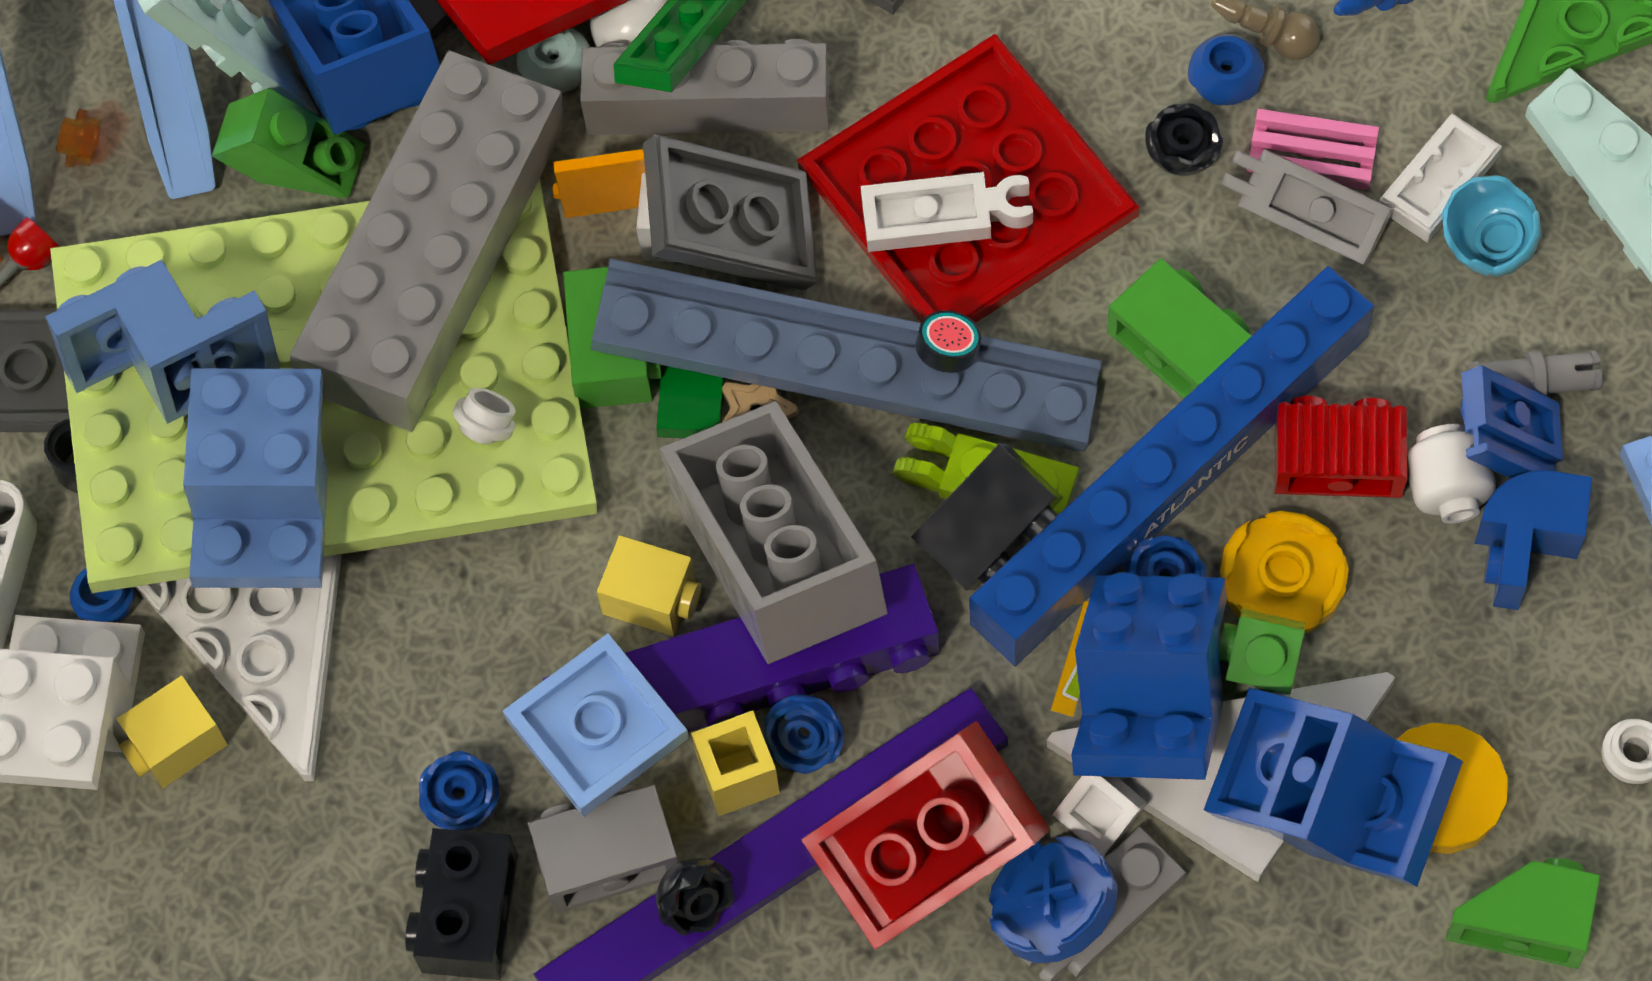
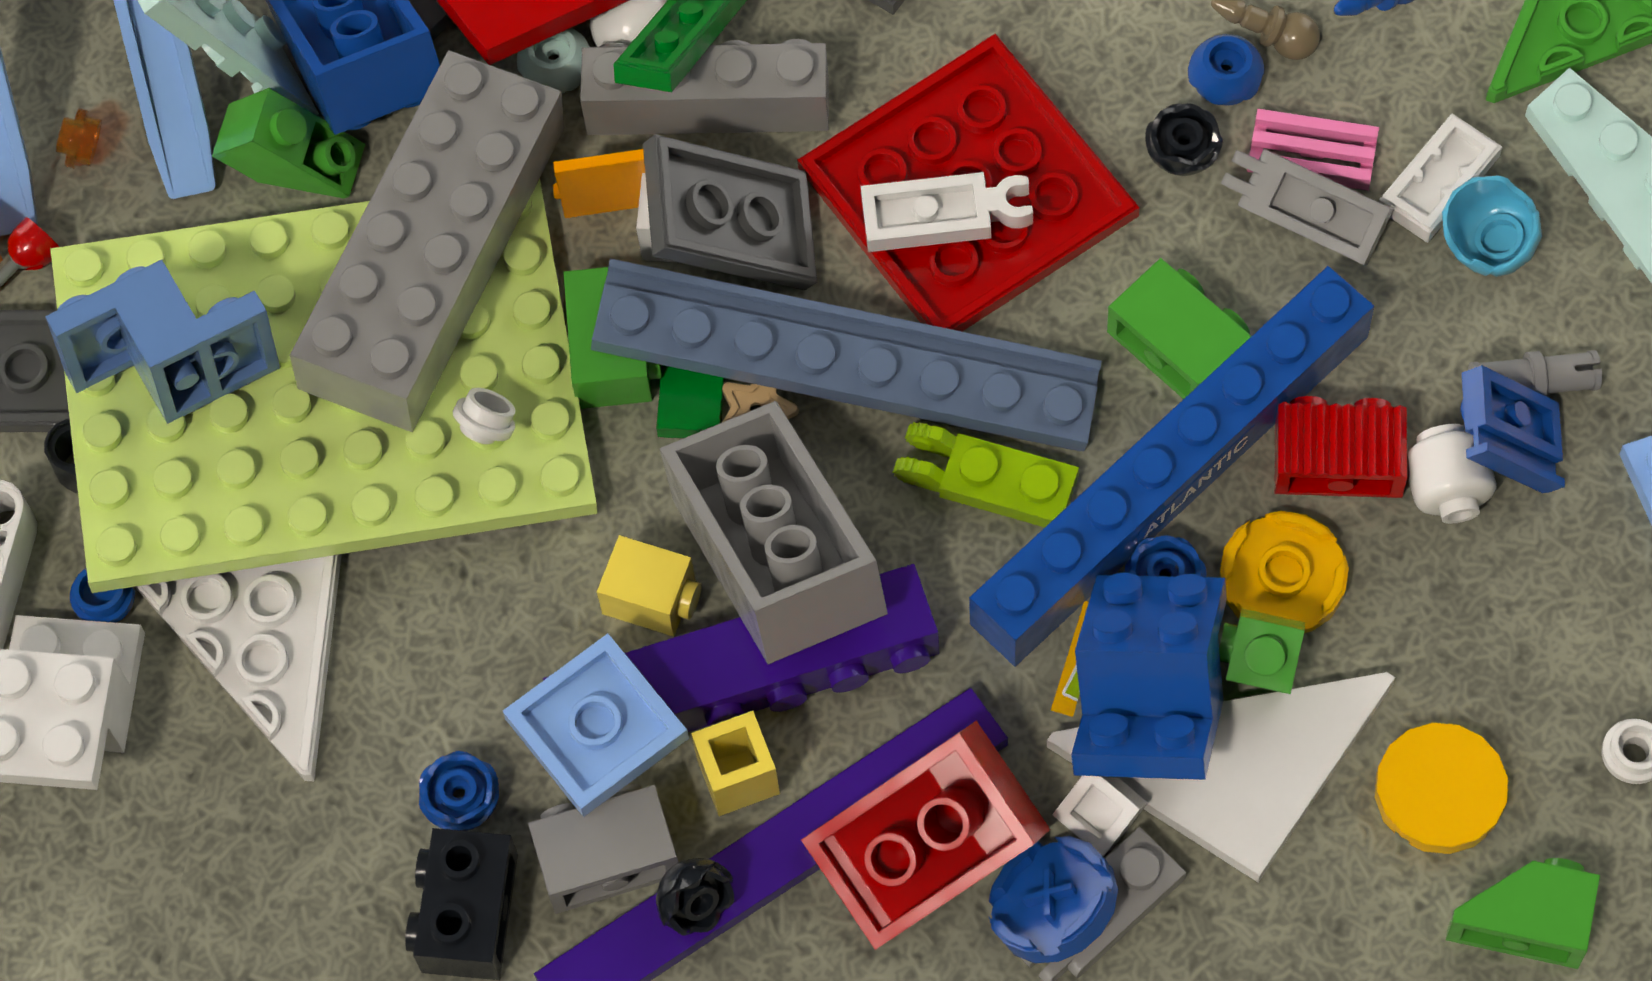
light yellow brick [116,675,228,789] -> none
medium blue bracket [183,368,328,588] -> none
blue plate [765,695,844,774] -> none
black brick [911,443,1063,591] -> none
tile [915,310,982,373] -> none
blue bracket [1203,687,1463,887] -> none
blue brick [1474,470,1592,610] -> none

